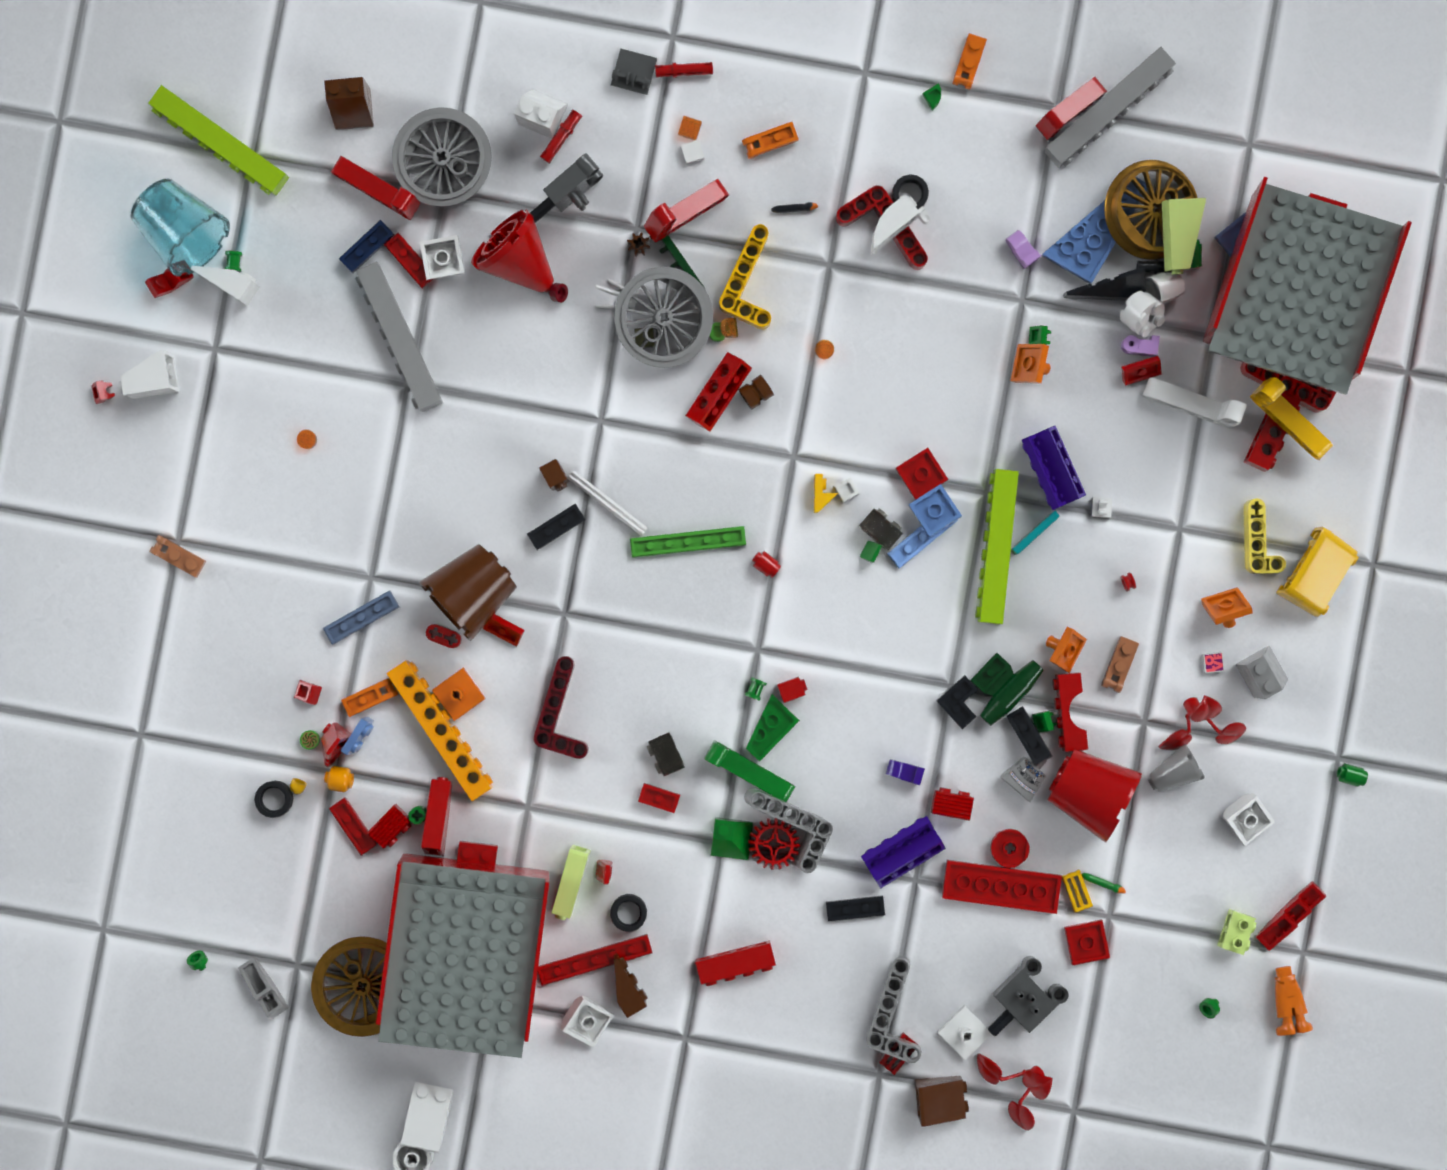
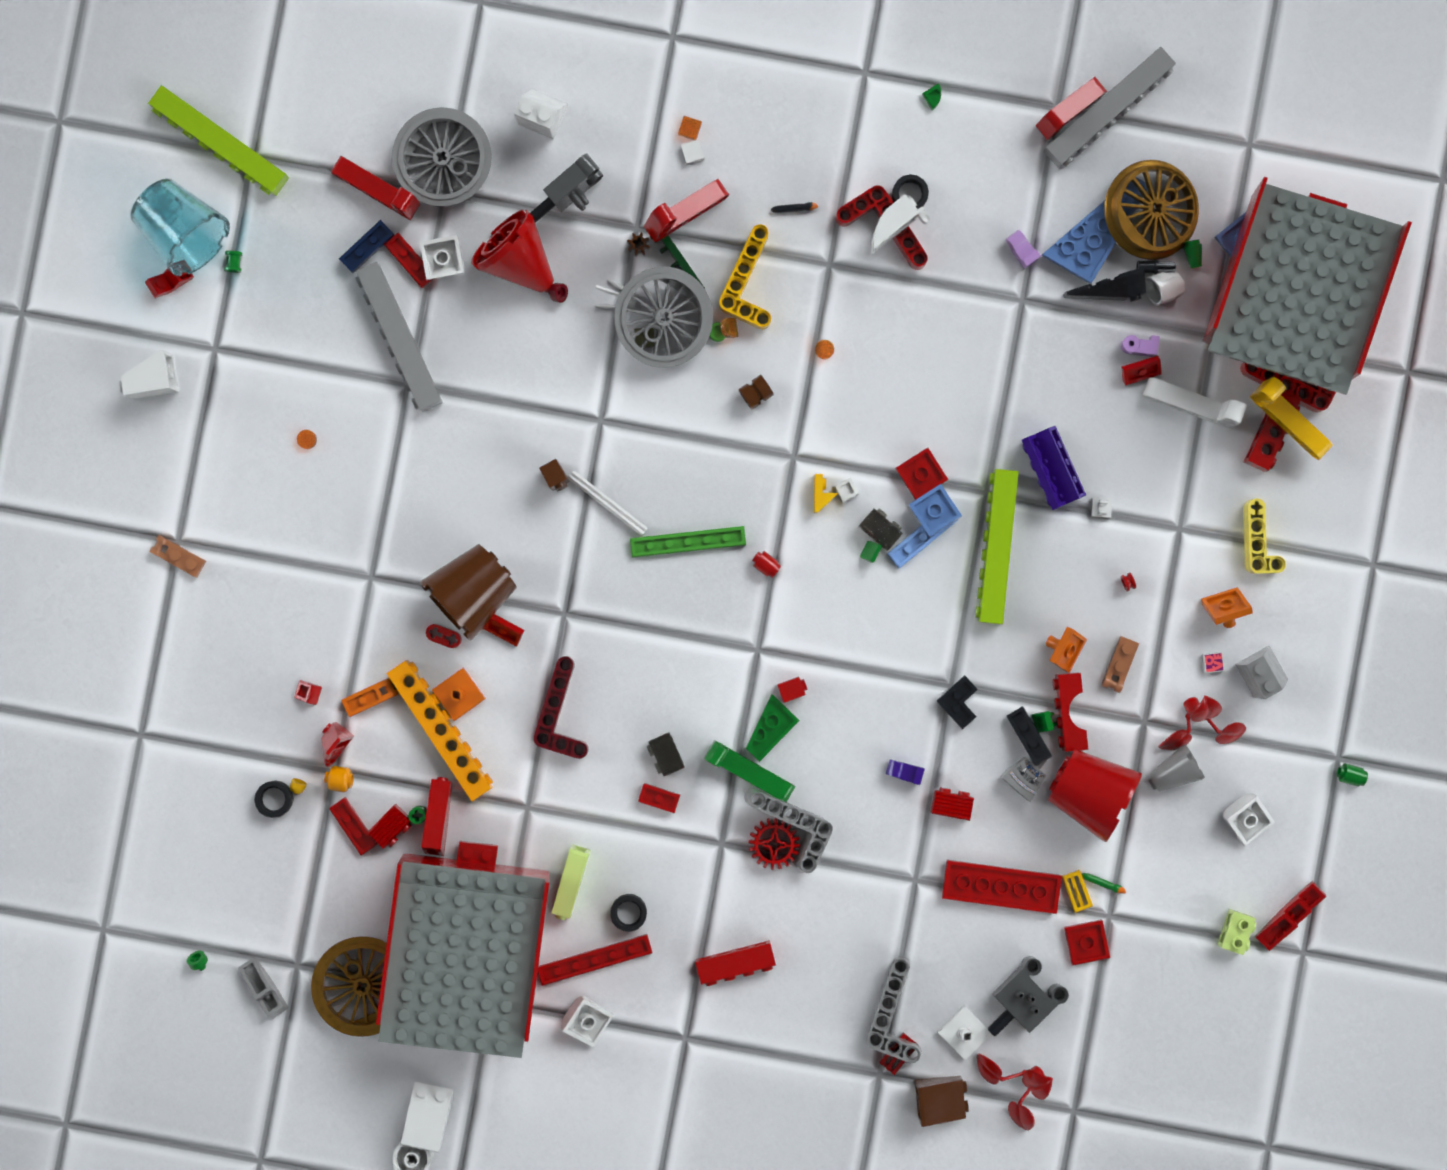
tile [91,380,115,404] -> none
white slope [190,266,260,306] -> none
tile [300,730,320,750] -> none
sand blue tile [323,590,400,645] -> none
reddish brown slope [324,77,374,130] -> none
medium blue plate [341,717,374,755] -> none
black plate [527,503,586,550] -> none
red pin [540,109,582,164] -> none
red slope [596,860,613,884] -> none
dark grey hinge [611,48,657,95] -> none
reddish brown slope [614,953,648,1018] -> none
red pin [655,62,713,78] -> none
red brick [685,352,752,432] -> none
green slope [710,817,753,860] -> none
orange plate [742,122,799,159] -> none
green bush [744,677,767,701] -> none
black tile [826,895,885,922] -> none
dark purple brick [861,816,946,889] -> none
orange plate [952,33,987,90] -> none
dark green plate [970,653,1044,726] -> none
red plate [990,829,1030,868] -> none
orange tile [1010,344,1051,384] -> none
teal tile [1011,510,1060,555] -> none
green tile [1028,325,1051,345] -> none
white brick [1120,291,1165,337] -> none
yellowish green slope [1162,198,1206,275] -> none
green tile [1199,998,1220,1019] -> none
orange piece [1275,966,1313,1036] -> none
yellow windscreen [1276,526,1359,617] -> none

